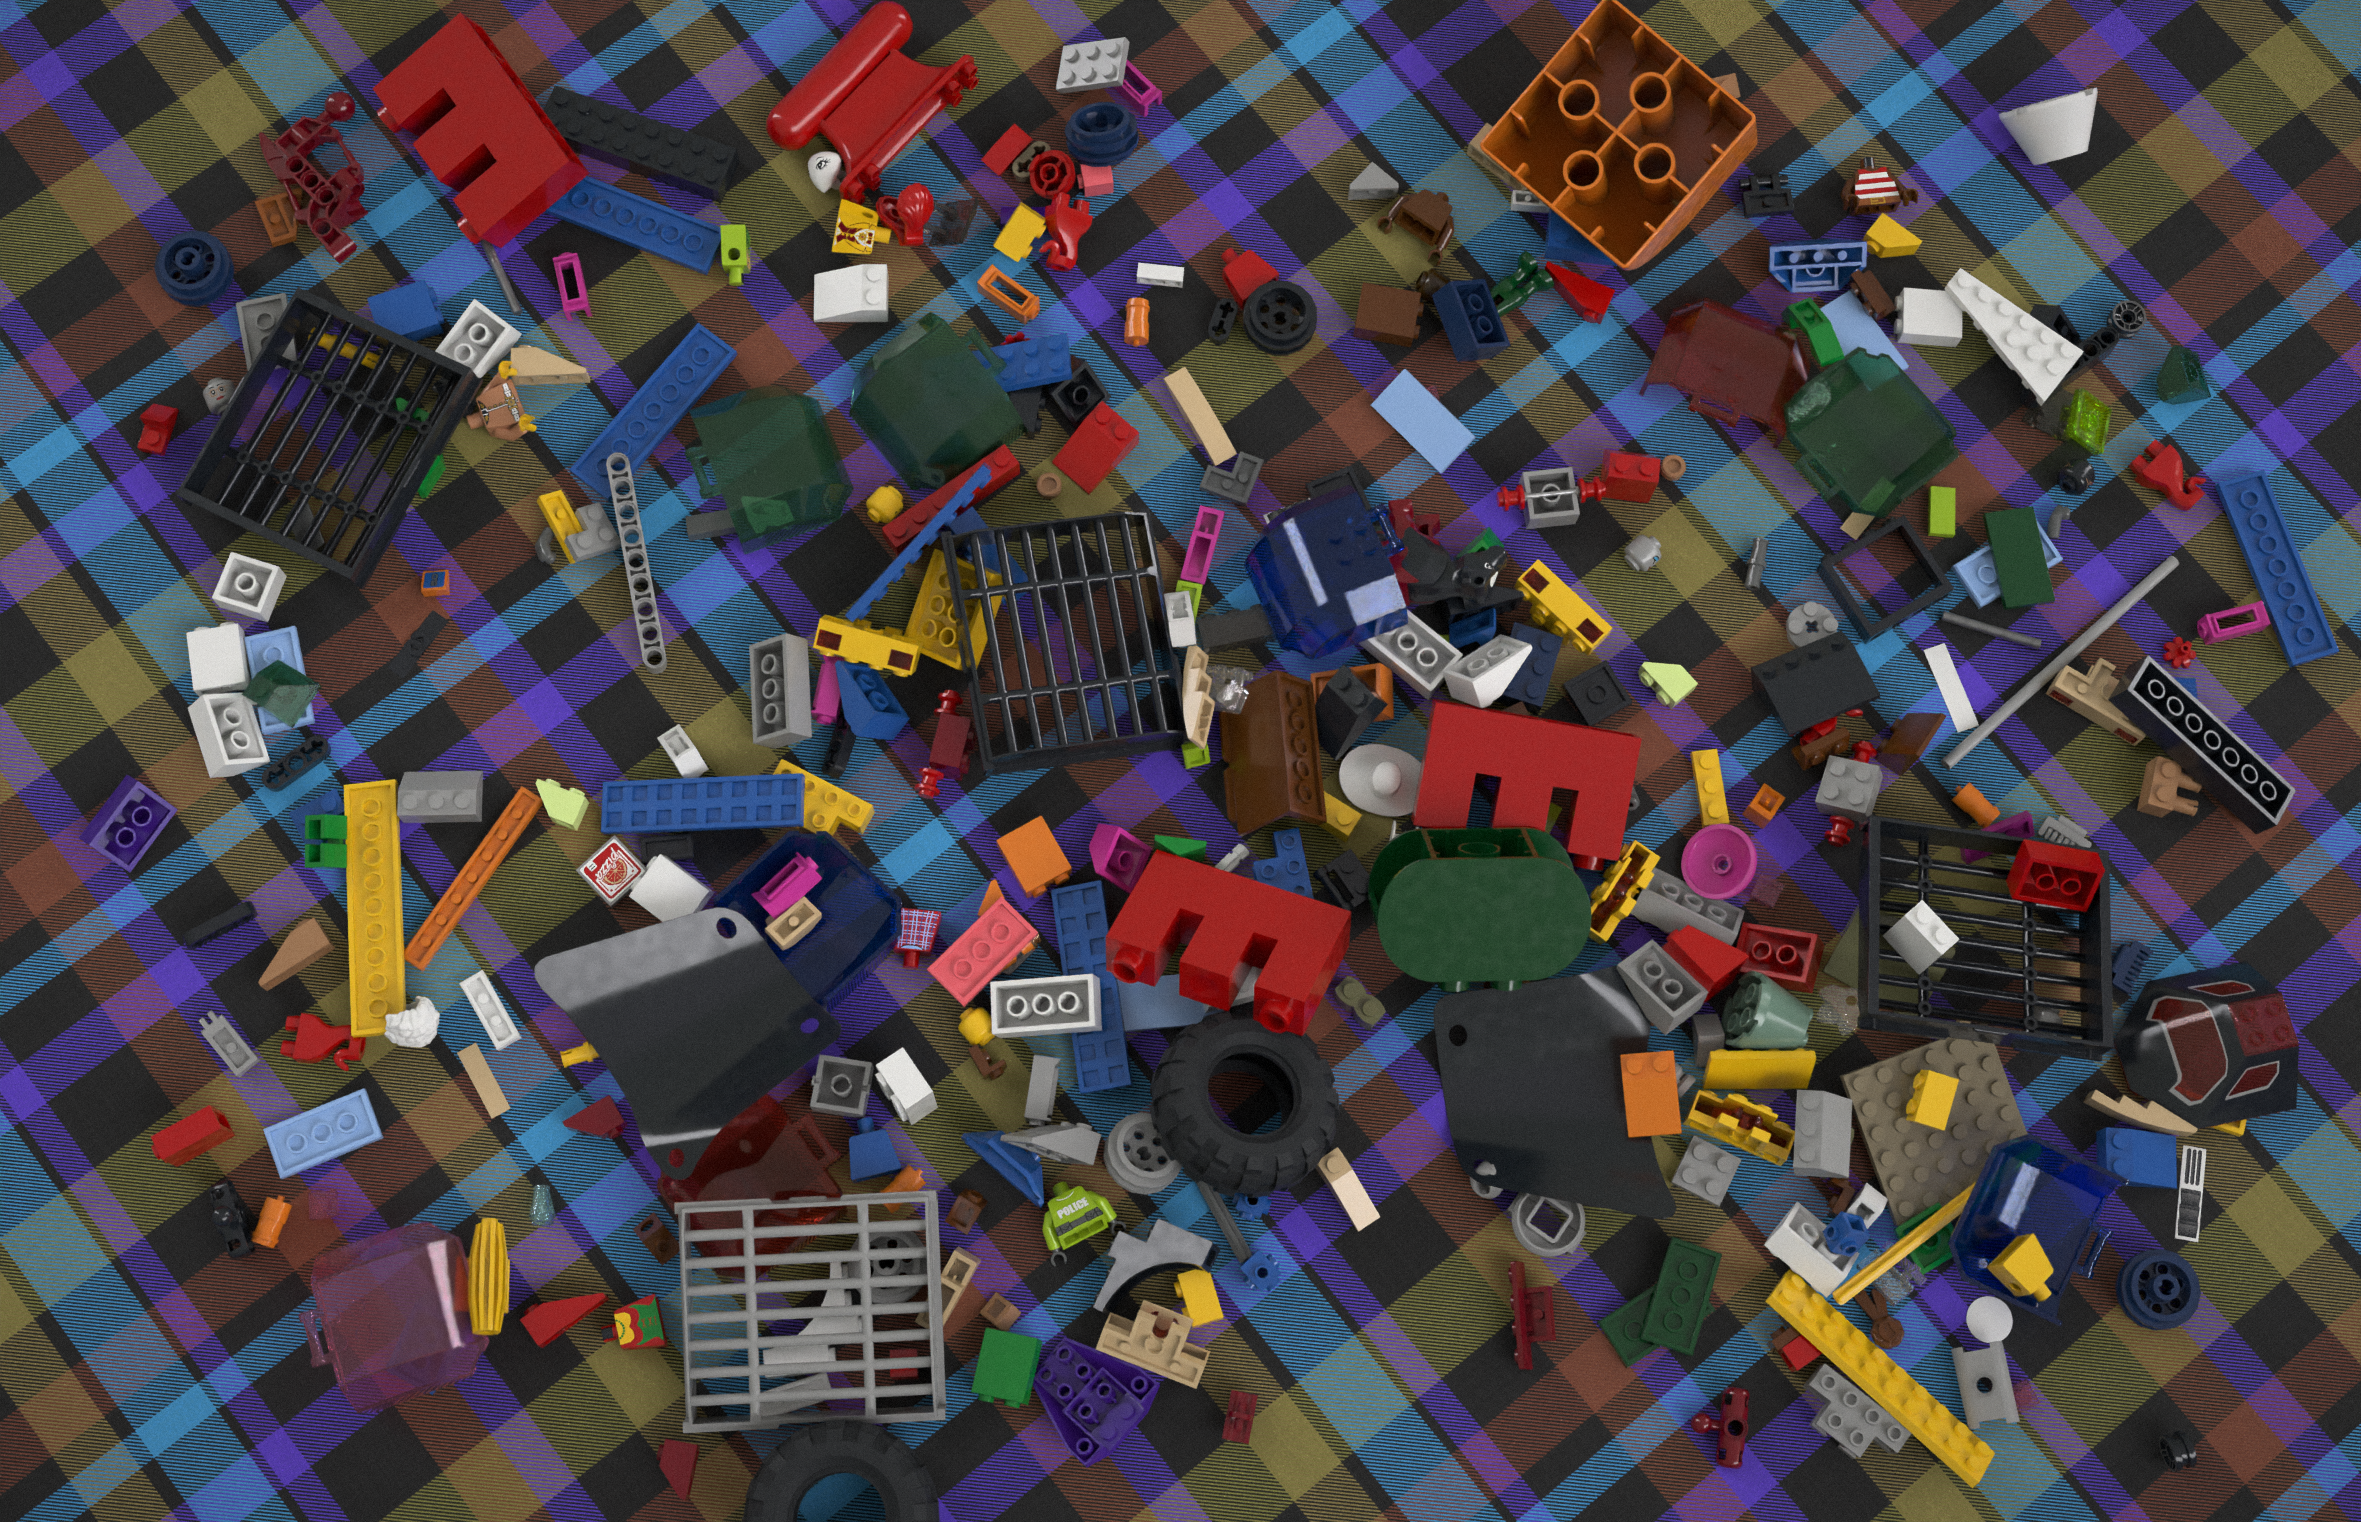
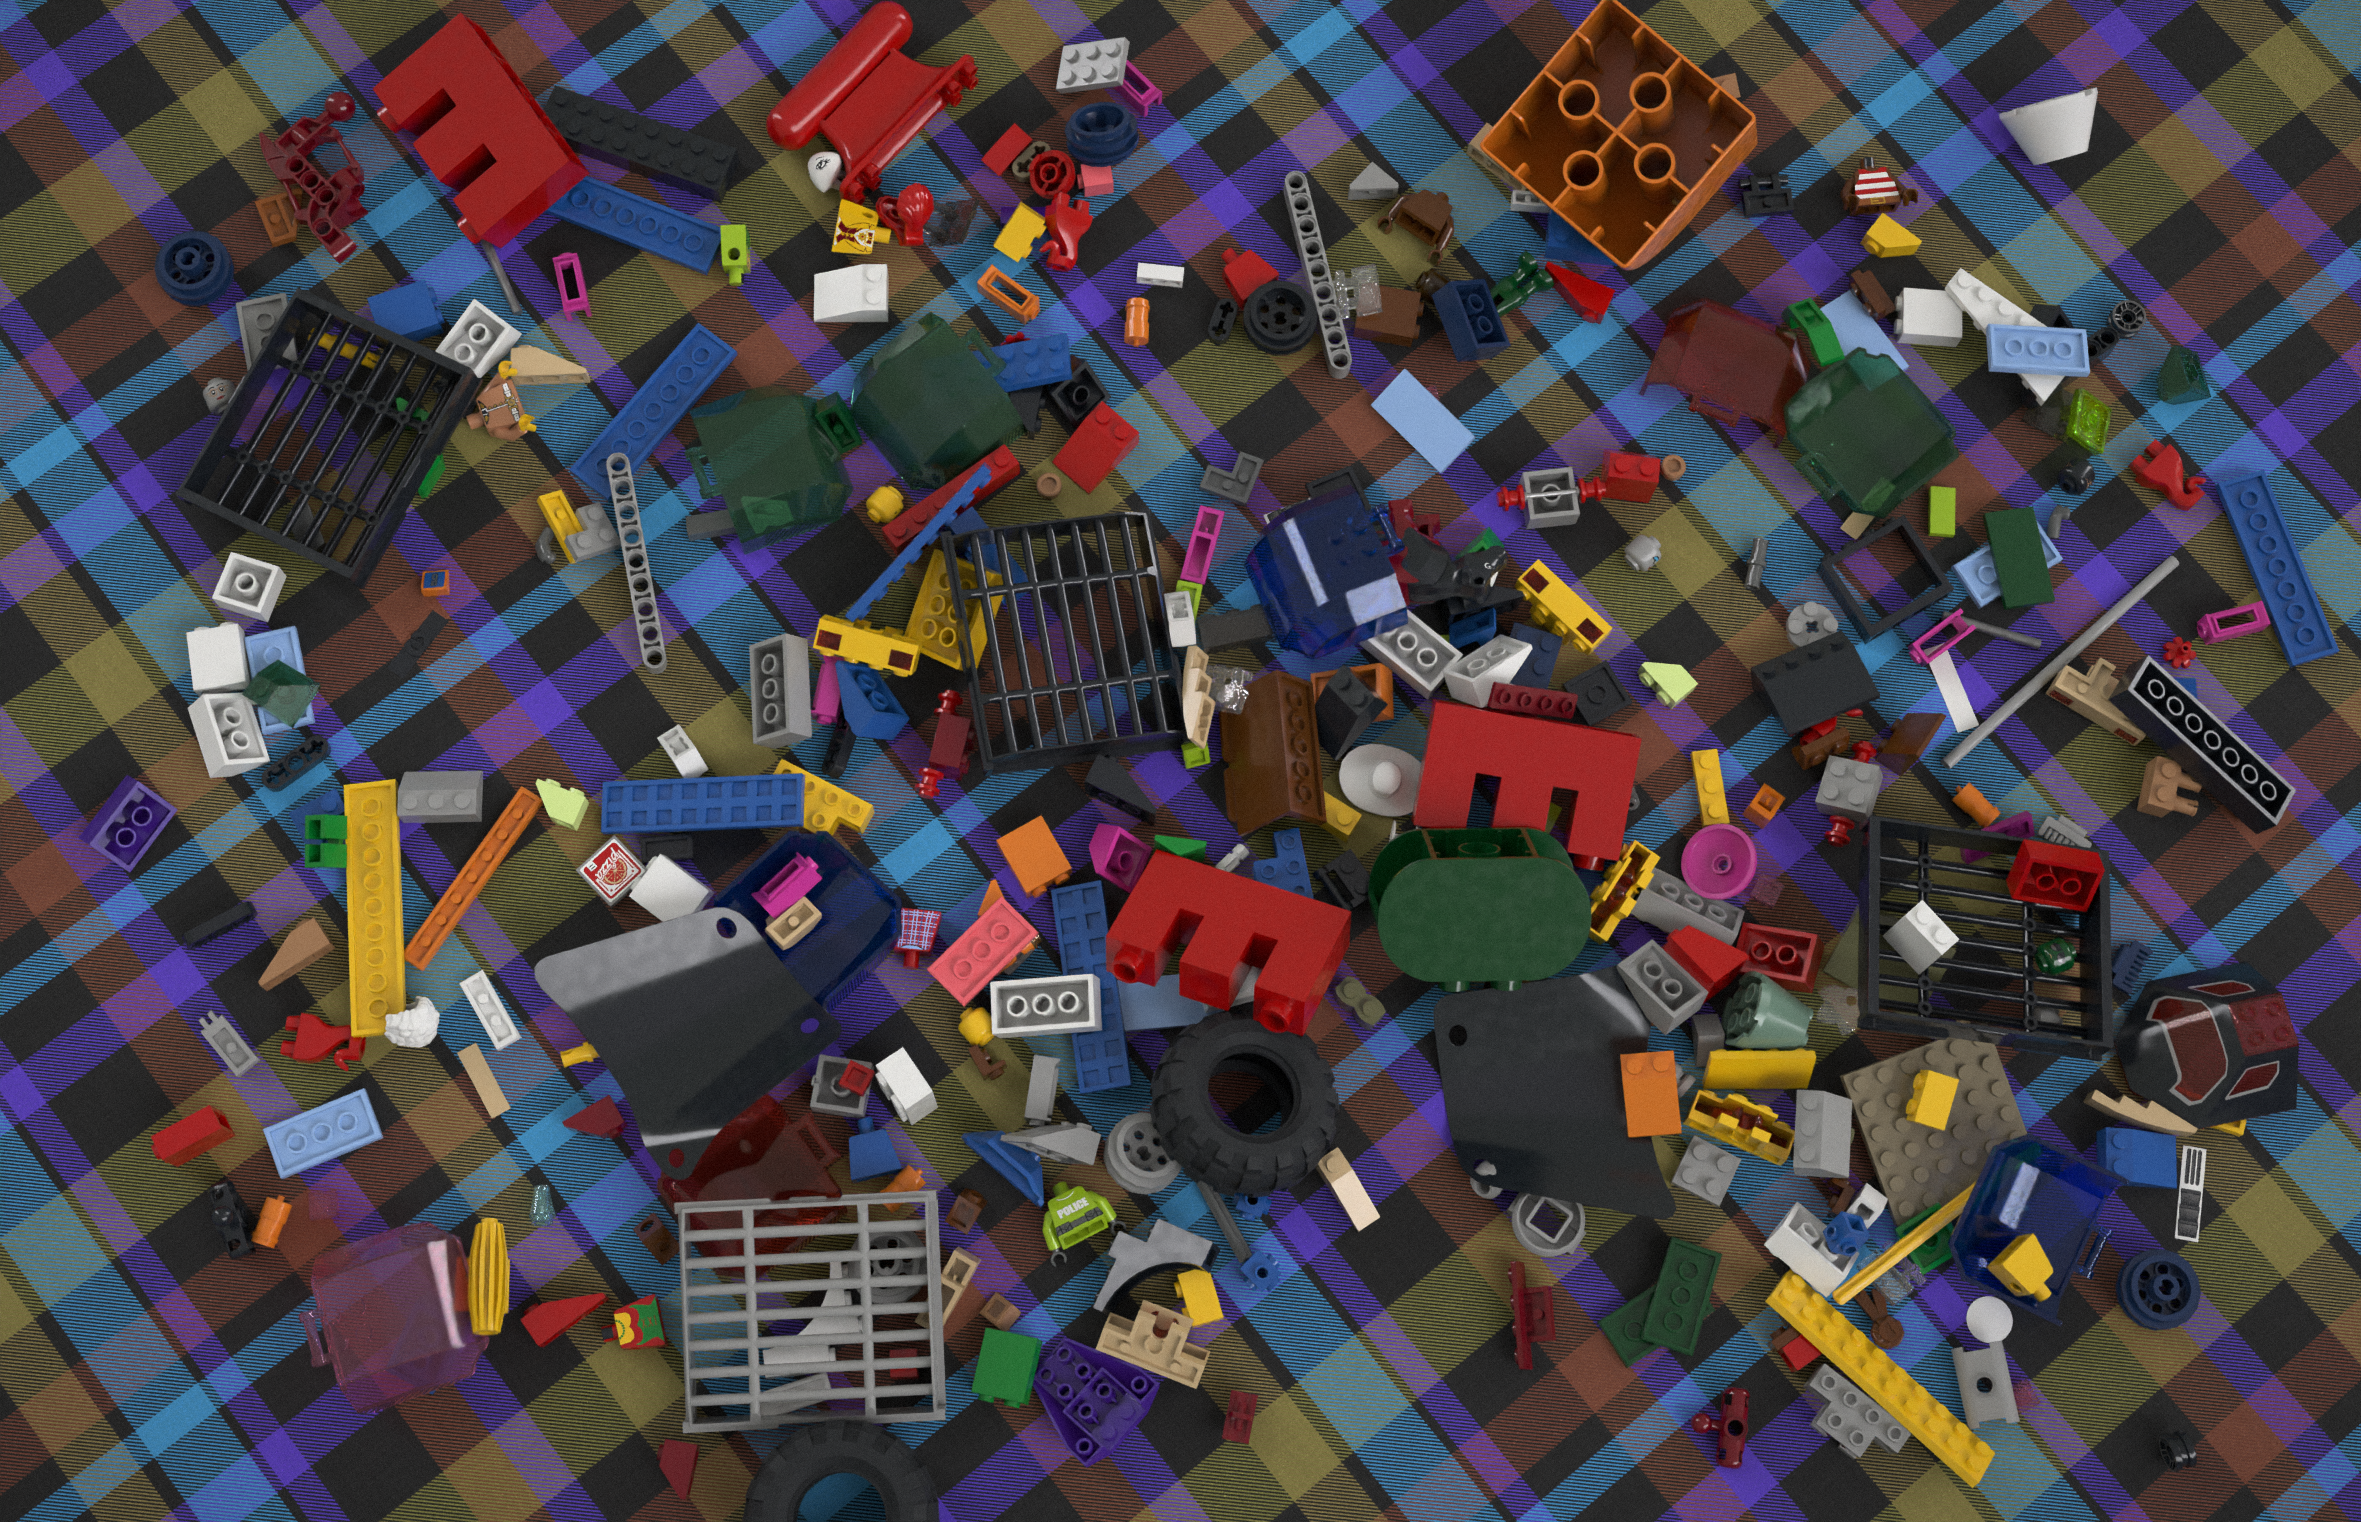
red slope [137,404,179,456] -> none
tan slope [1163,367,1237,466] -> none
blue wedge [1768,238,1867,293] -> none
none -> dark green slope [815,391,863,454]
none -> red plate [839,1060,875,1097]
none -> black slope [1084,754,1157,827]
none -> light grey beam [1284,171,1352,379]
none -> clear plate [1333,264,1383,319]
none -> dark red bracket [1488,682,1578,719]
none -> dark pink window [1907,608,1976,667]
none -> light blue tile [1986,324,2090,377]
none -> dark green head [2034,938,2077,976]

